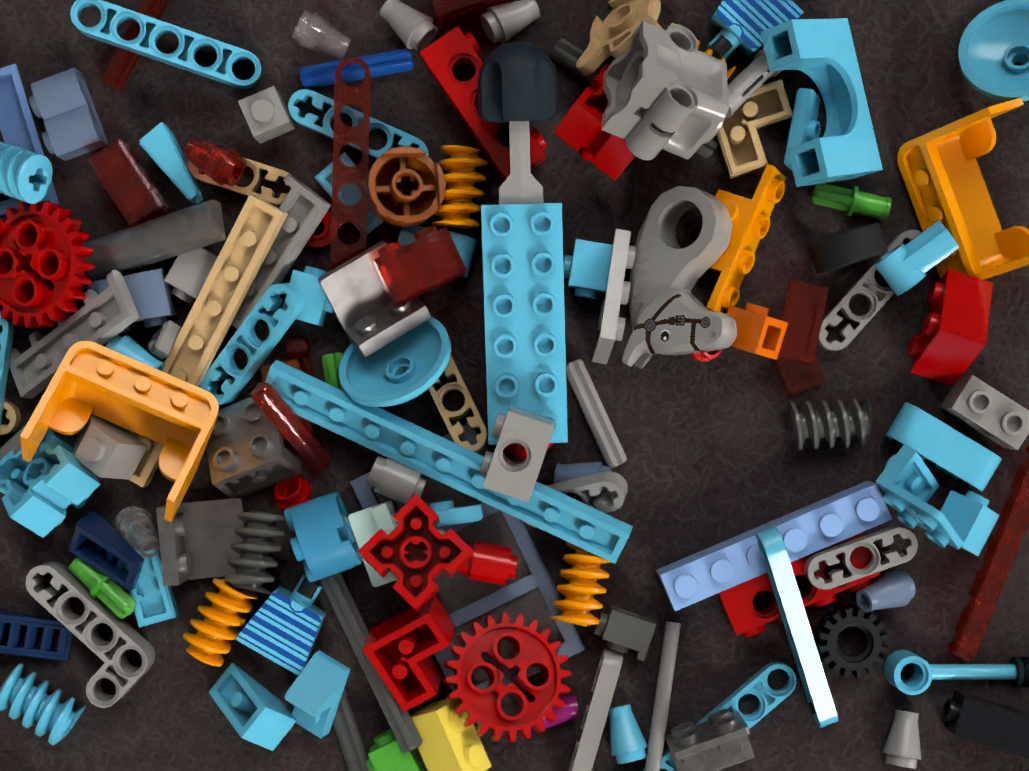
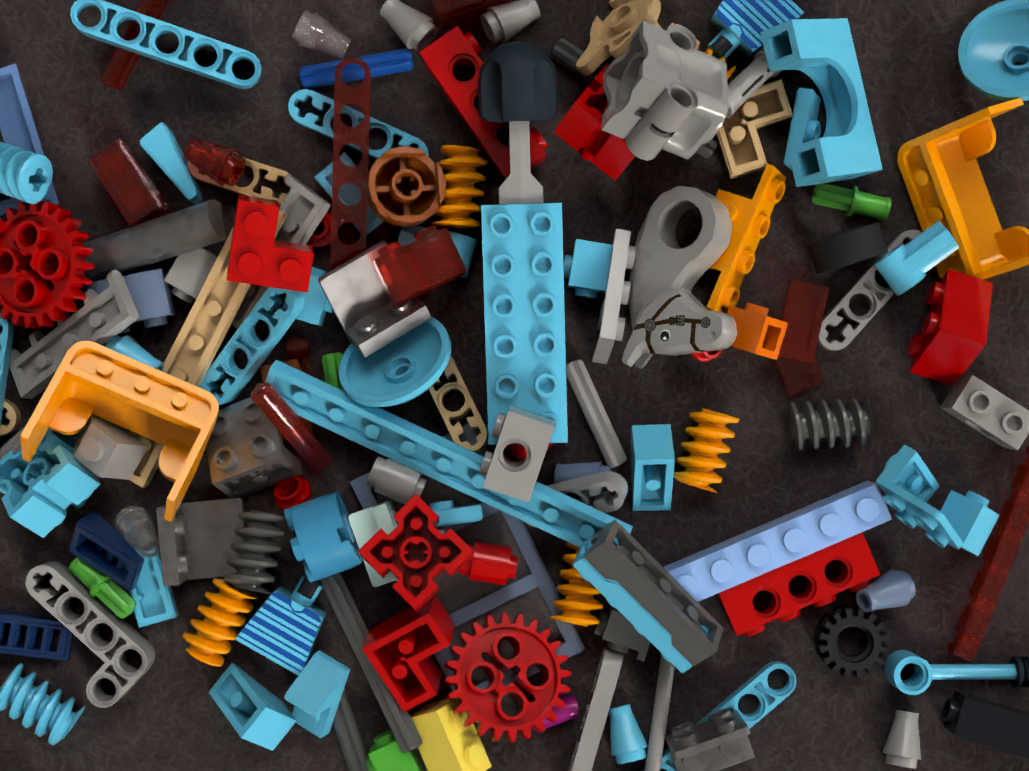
sand blue brick [29,68,108,161] -> none
light grey tile [148,320,181,360] -> none
light grey brick [238,86,295,144] -> none
beam [756,526,839,728] -> none
light grey beam [804,526,918,590] -> none
medium azure beam [885,402,1002,493] -> none
none -> red brick [227,194,314,293]
none -> dark grey piece [572,520,724,673]
none -> medium azure slope [631,424,675,511]
none -> light orange piece [673,408,740,493]

